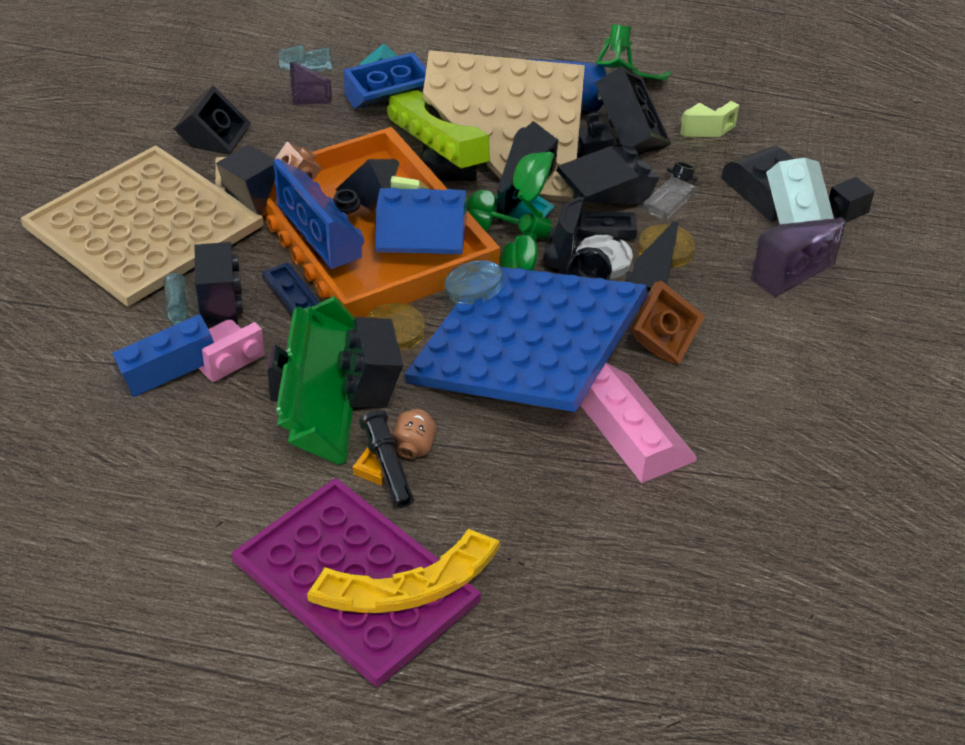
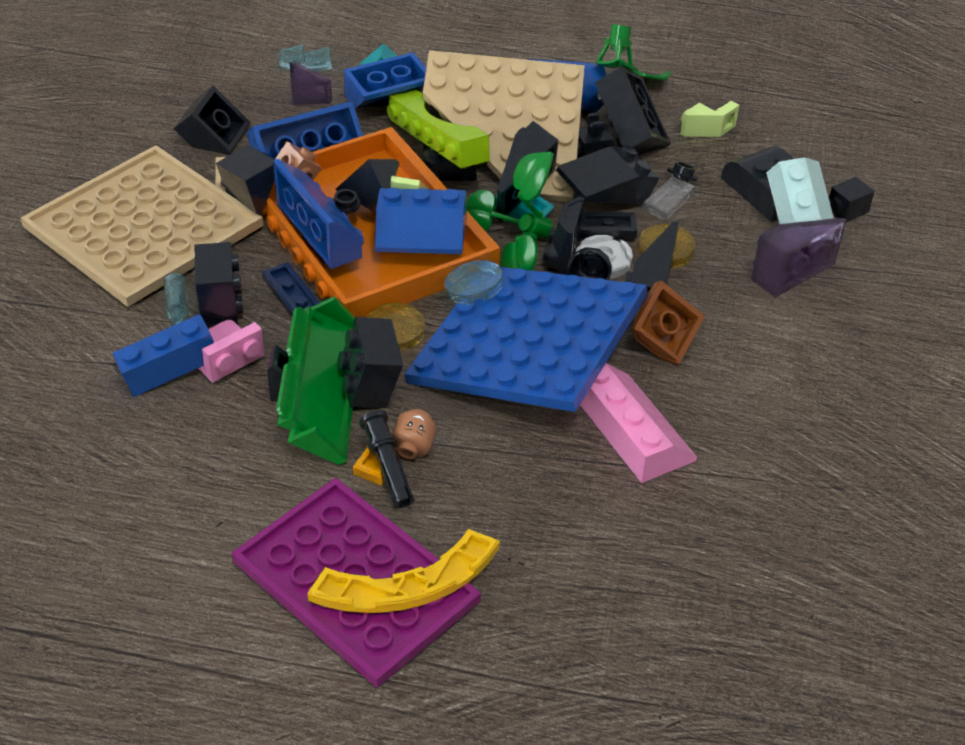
none -> blue slope [246,101,363,159]

